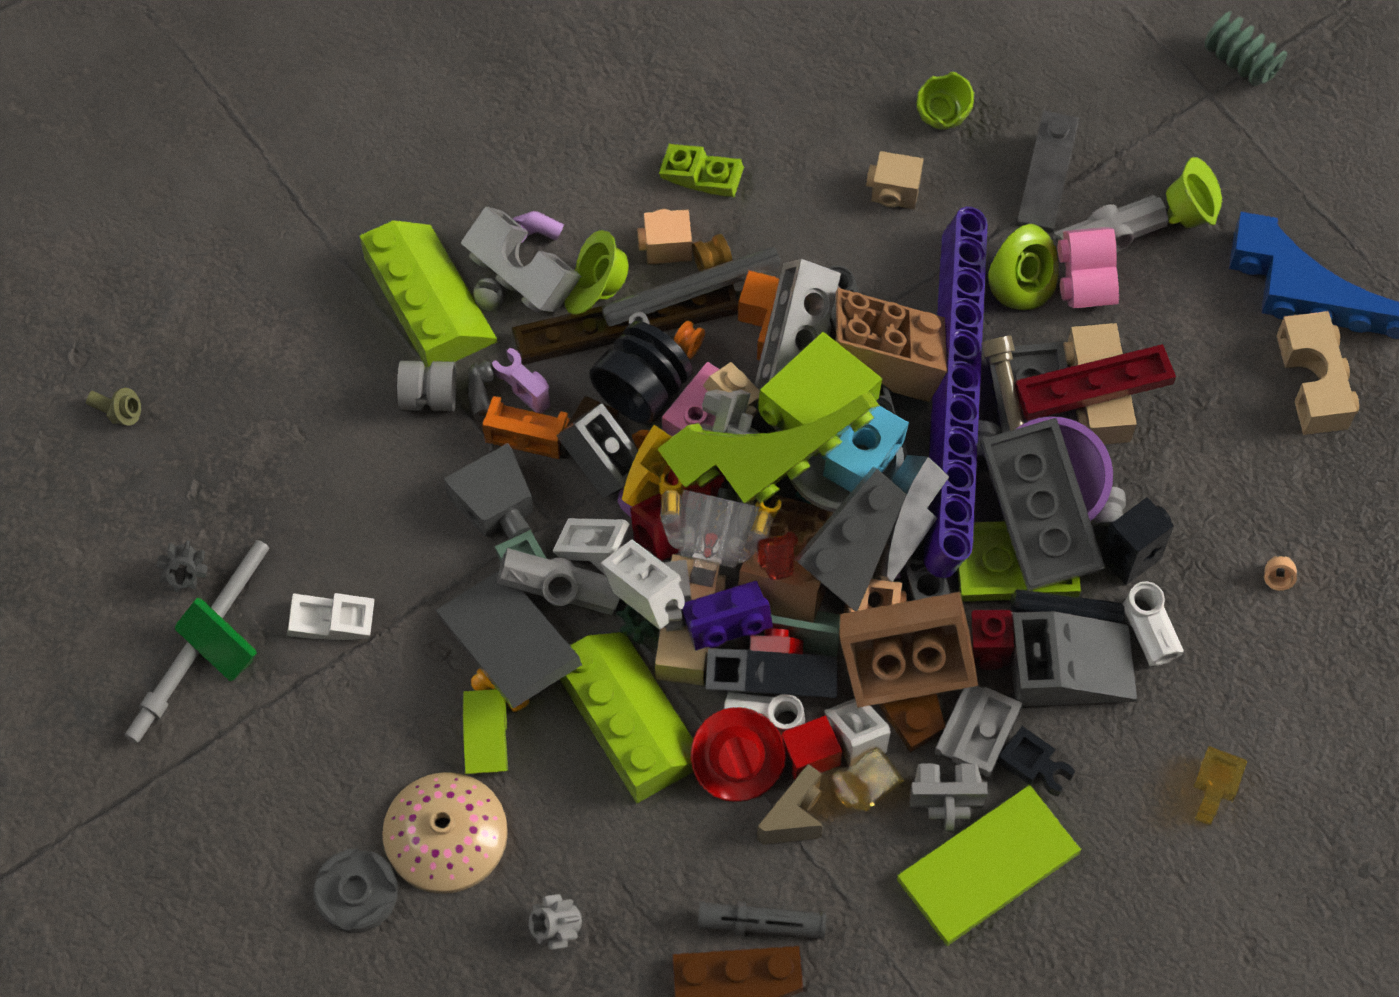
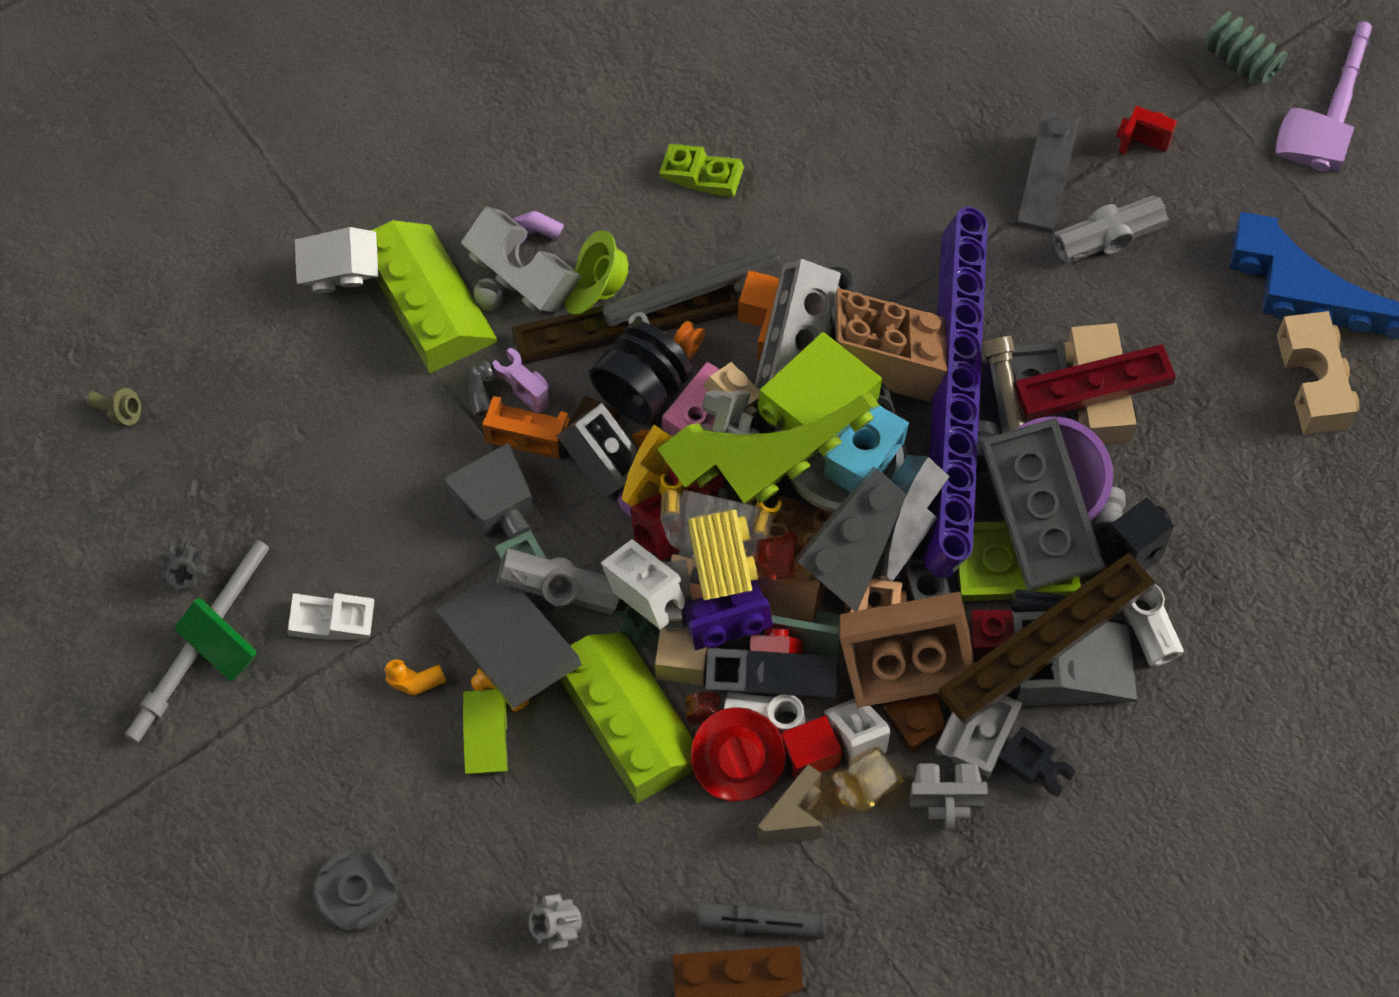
tan dish [383,772,507,893] -> none
light grey wheel [397,361,457,411] -> none
white slope [553,518,629,575] -> none
light nougat brick [637,209,692,264] -> none
pearl gold wheel [692,234,733,272] -> none
tan brick [866,151,924,209] -> none
lime tile [897,785,1081,946] -> none
lime hair [916,72,974,130] -> none
lime hat [988,224,1059,310] -> none
bright pink brick [1058,227,1119,308] -> none
lime piece [1166,157,1222,228] -> none
clear yellow plate [1193,746,1248,826] -> none
light nougat hinge [1264,556,1297,591] -> none
none -> white brick [295,227,378,293]
none -> light orange arm [384,659,446,696]
none -> clear red bush [685,692,721,724]
none -> light yellow brick [687,509,758,600]
none -> dark brown plate [938,553,1155,726]
none -> red bracket [1116,105,1177,155]
none -> lavender piece [1276,21,1372,172]

